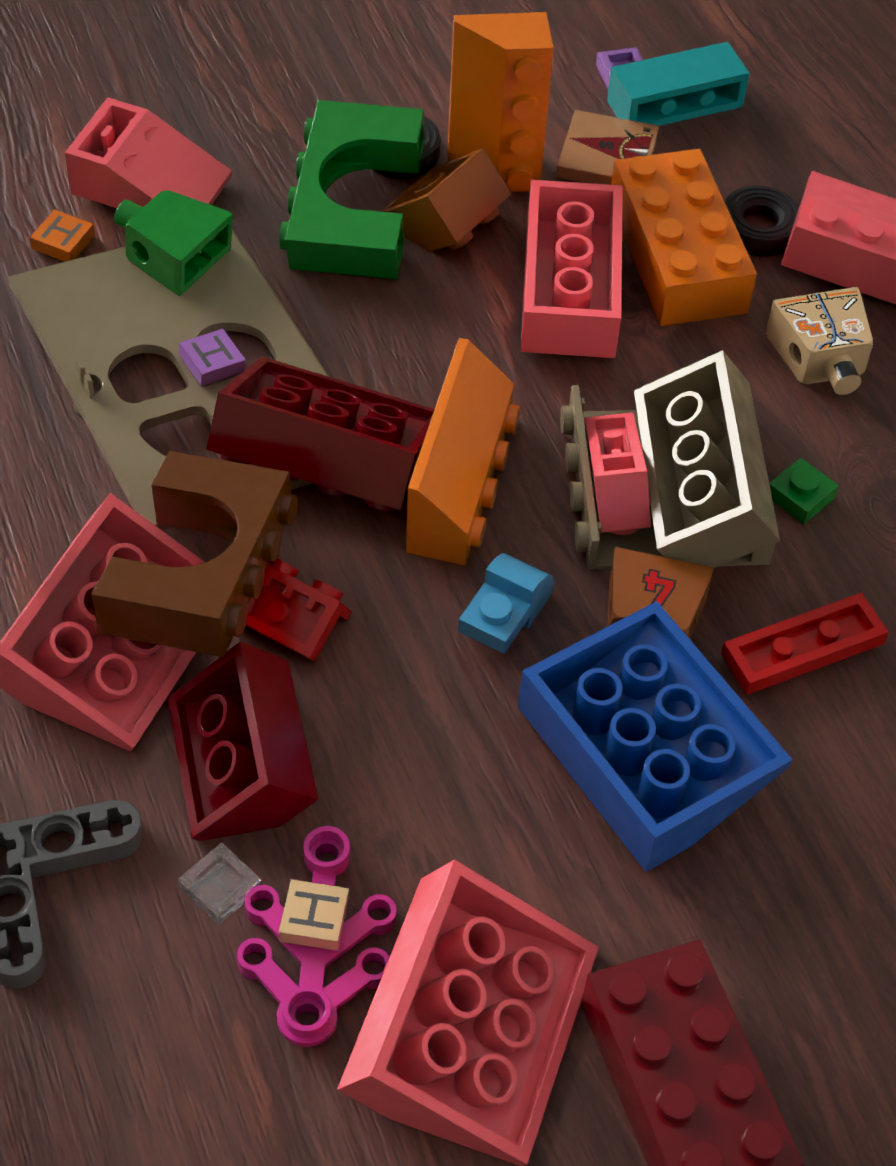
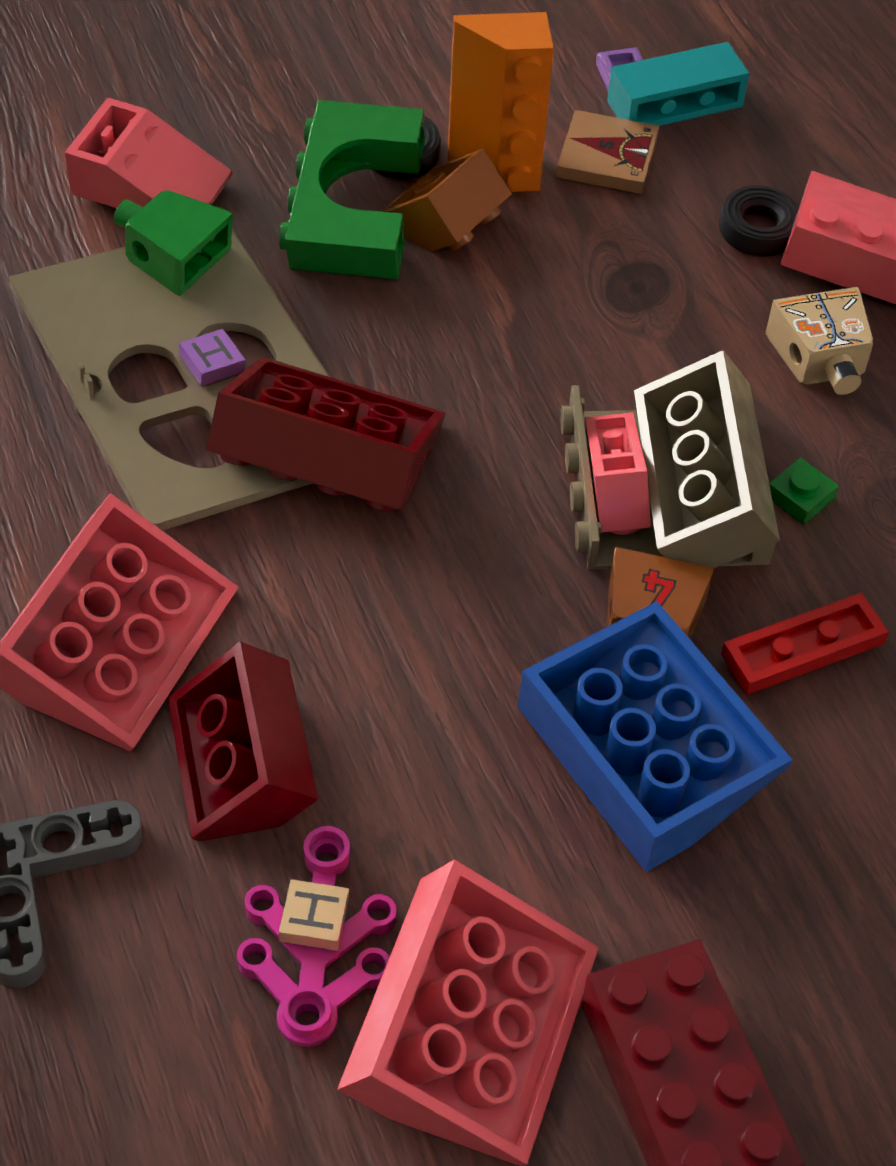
orange tile [30,209,95,262] -> none
reddish brown arch [91,451,298,658] -> none
clear tile [178,842,261,925] -> none
red bracket [245,558,352,662] -> none
orange slope [406,338,521,566] -> none
dark azure brick [458,553,554,654] -> none
coral brick [521,180,623,358] -> none
orange brick [611,149,757,327] -> none

